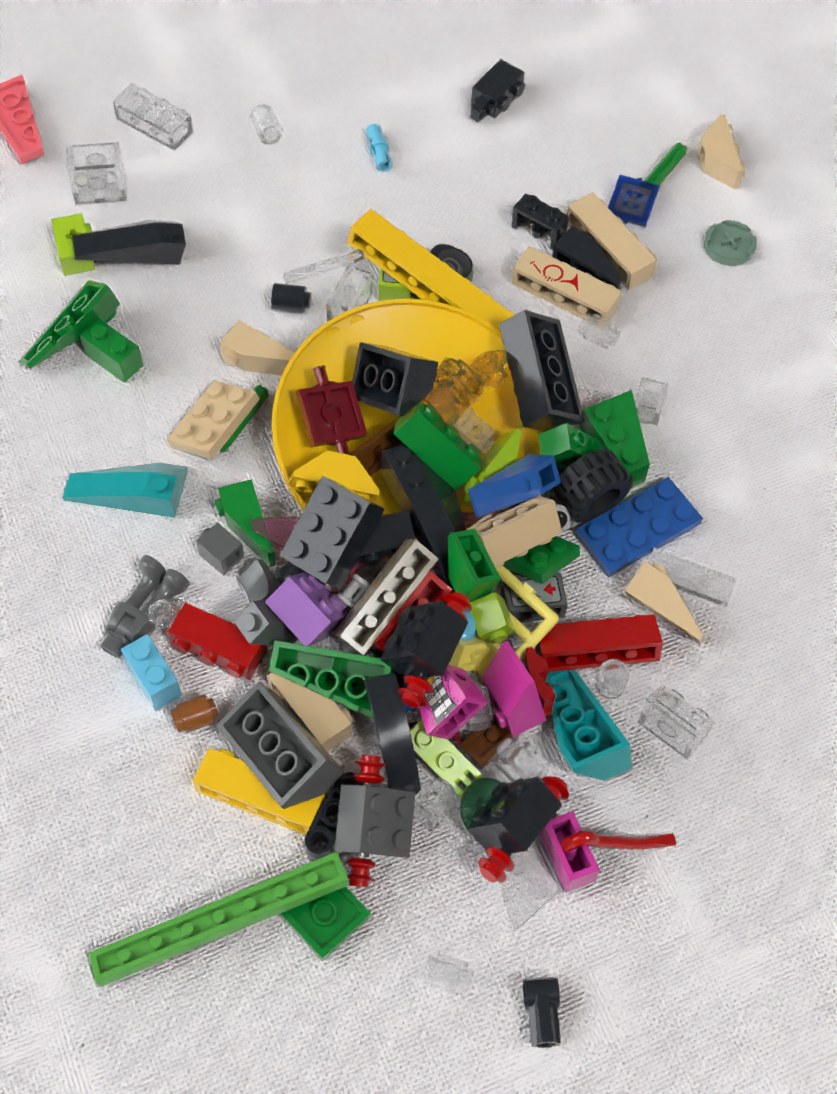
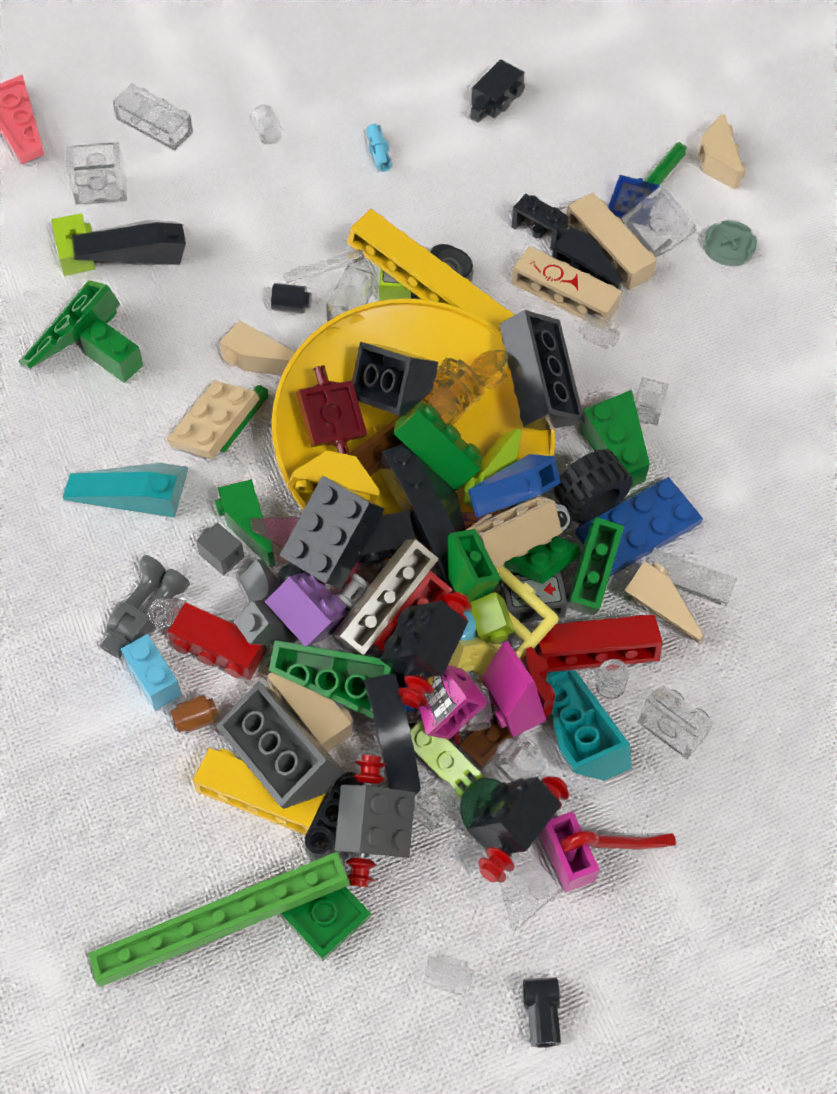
clear brick [453,407,496,454] -> none
green brick [538,423,602,471] -> none
none -> green brick [567,517,624,616]
none -> clear slope [621,184,696,258]

